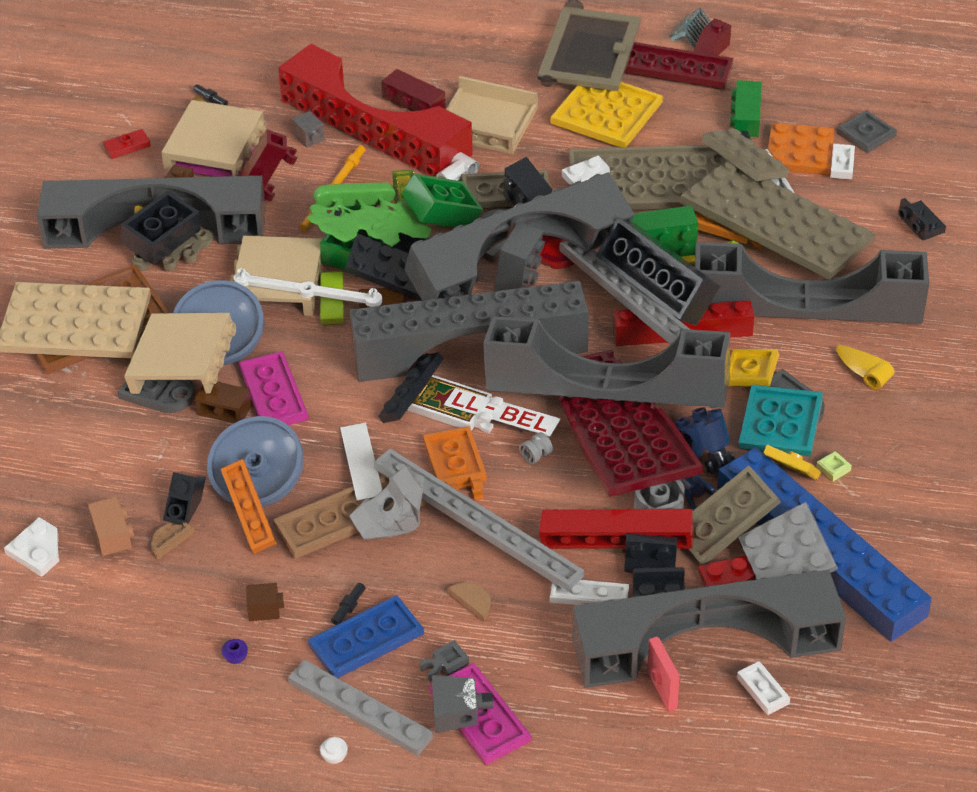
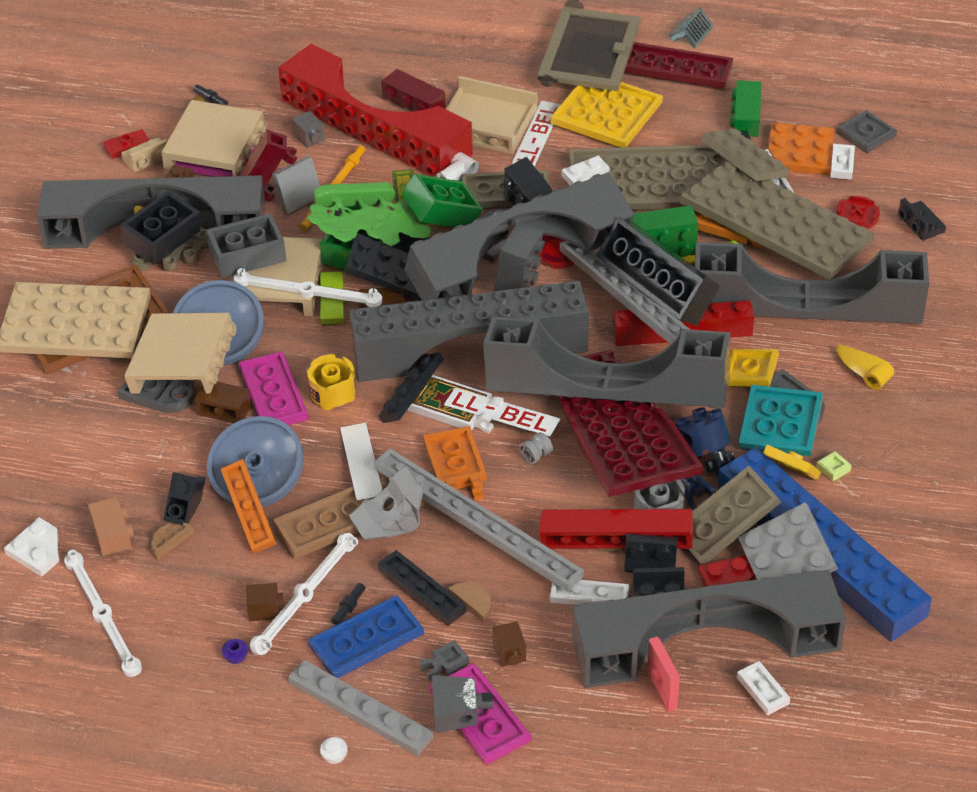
dark red slope [693,18,732,55] -> none
none -> white piece [64,550,142,677]
none -> tan bracket [121,137,168,172]
none -> dark grey brick [206,213,286,278]
none -> white piece [250,533,358,655]
none -> light grey tile [272,156,320,214]
none -> yellow brick [307,354,356,410]
none -> black plate [378,550,467,626]
none -> reddish brown brick [492,621,526,667]
none -> white sticker [512,101,561,167]
none -> red tile [836,195,880,229]

